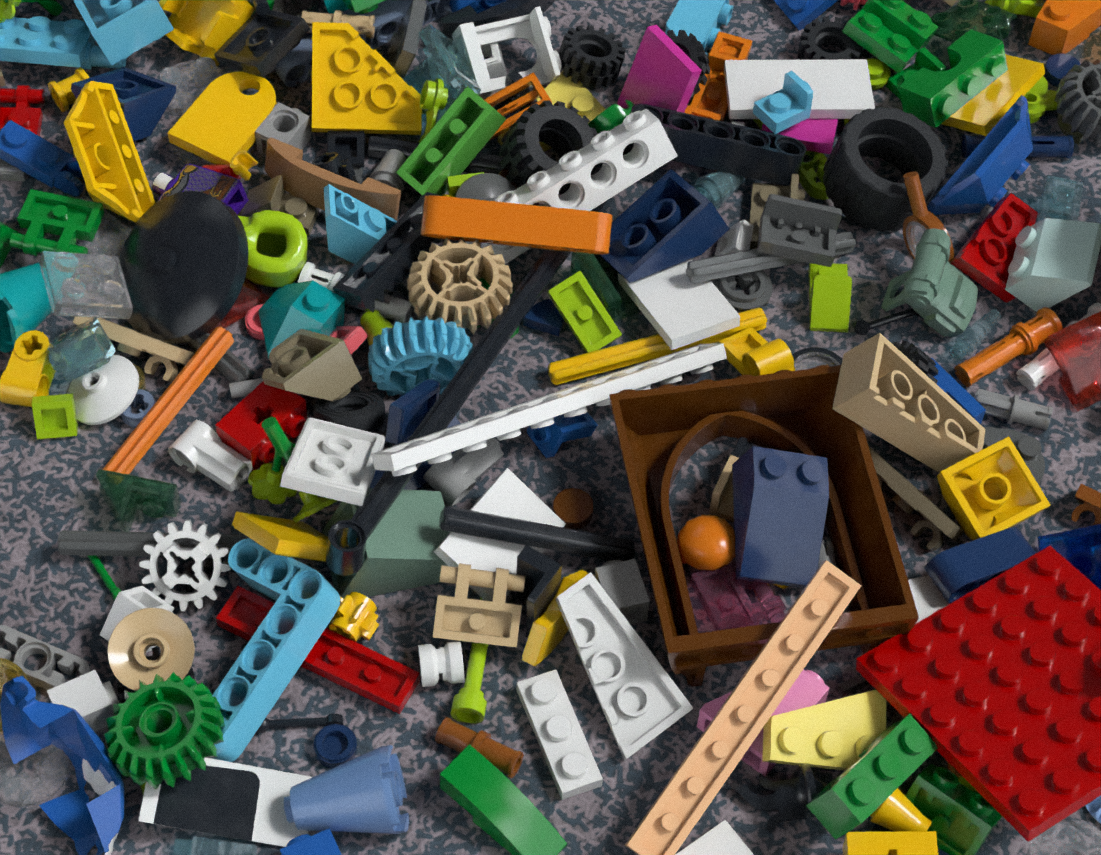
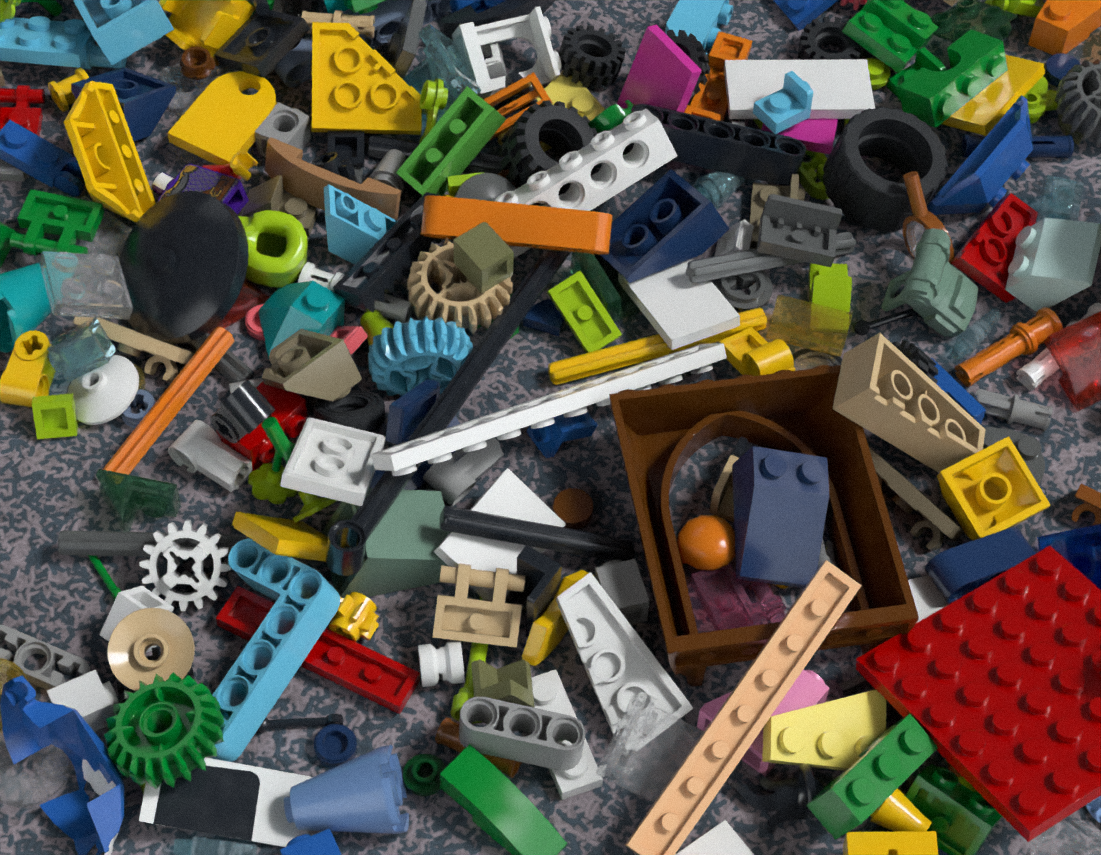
none -> reddish brown plate [180,47,215,80]
none -> black piece [211,379,276,443]
none -> dark green plate [403,754,446,796]
none -> olive panel [453,222,514,294]
none -> light grey beam [459,696,585,771]
none -> olive panel [471,659,535,708]
none -> clear bracket [595,692,704,804]
none -> clear yellow panel [766,294,853,357]

